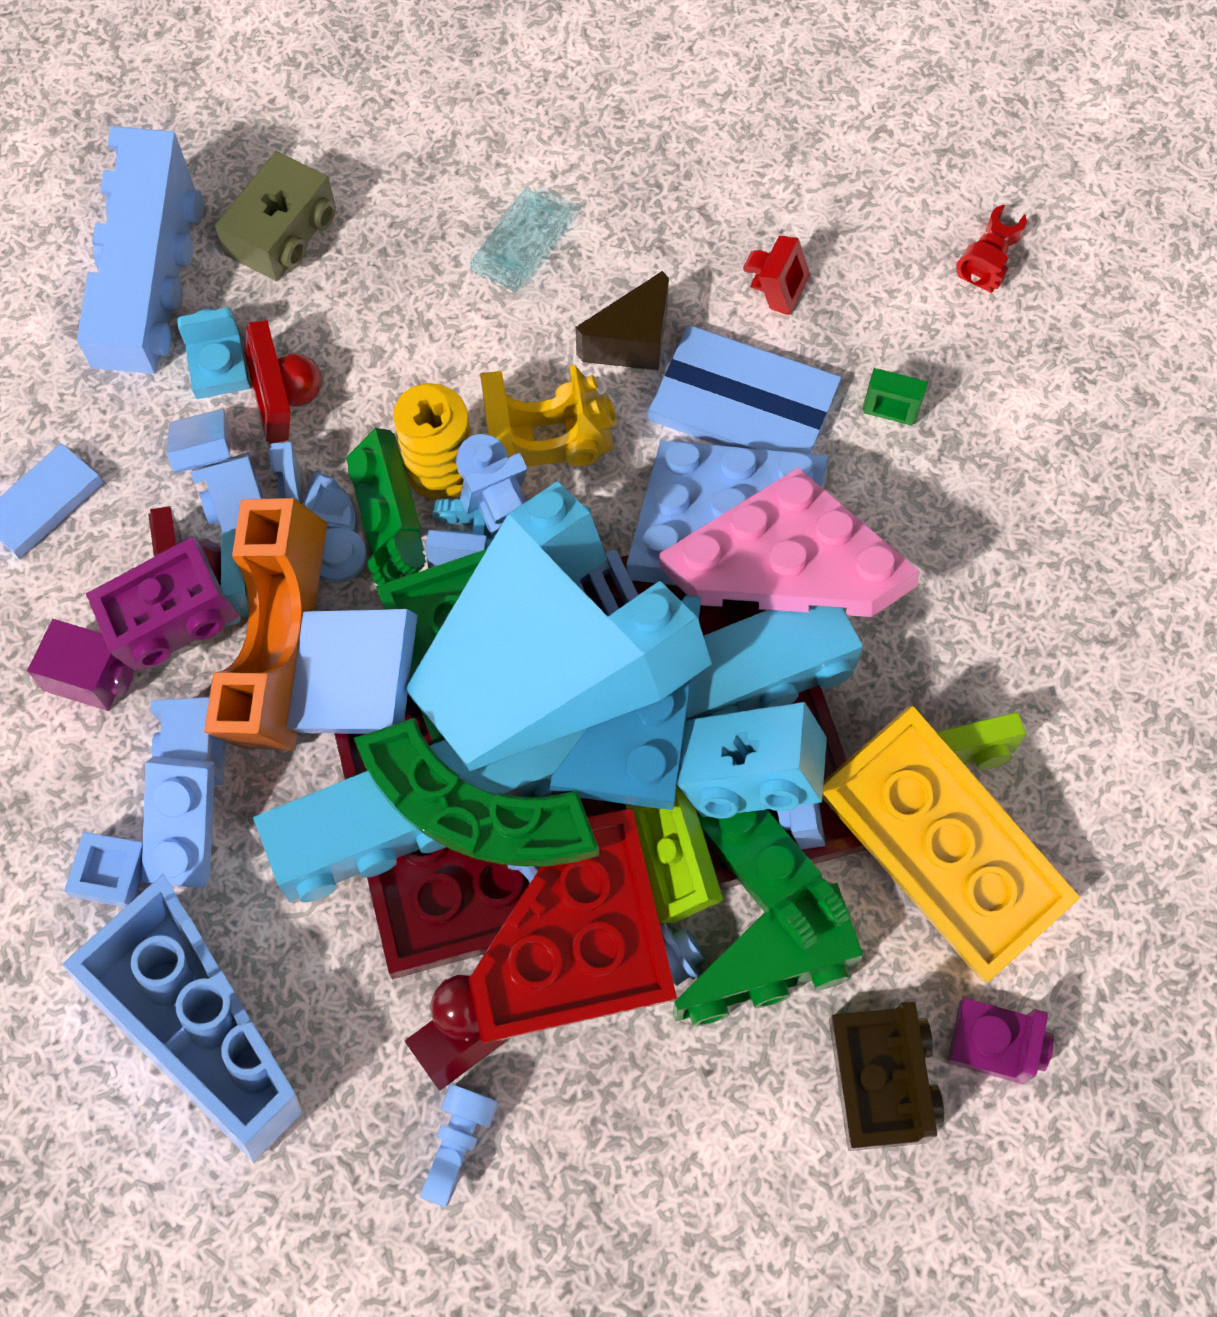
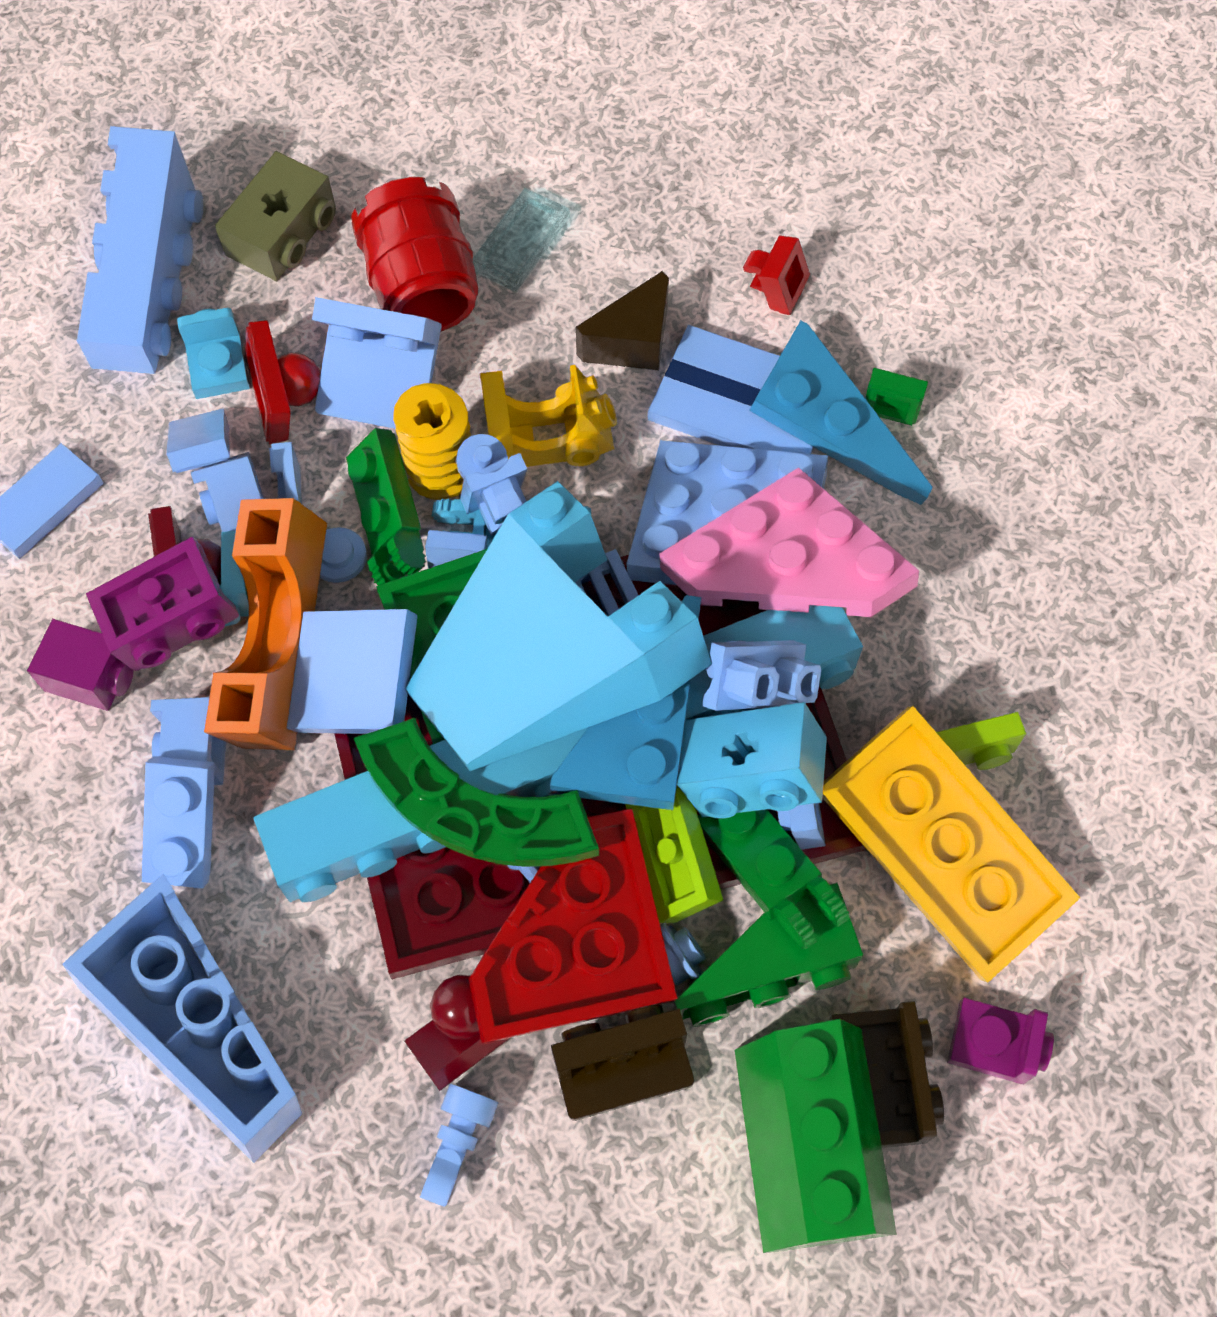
light blue plate [64,832,143,907] -> none
light blue tile [303,471,357,532] -> none
red piece [956,205,1027,293] -> none
none -> light blue bracket [312,297,442,429]
none -> red piece [351,177,478,332]
none -> dark brown bracket [551,1005,694,1121]
none -> light blue hips [703,640,821,711]
none -> green slope [734,1019,897,1253]
none -> dark azure wing [749,320,933,505]

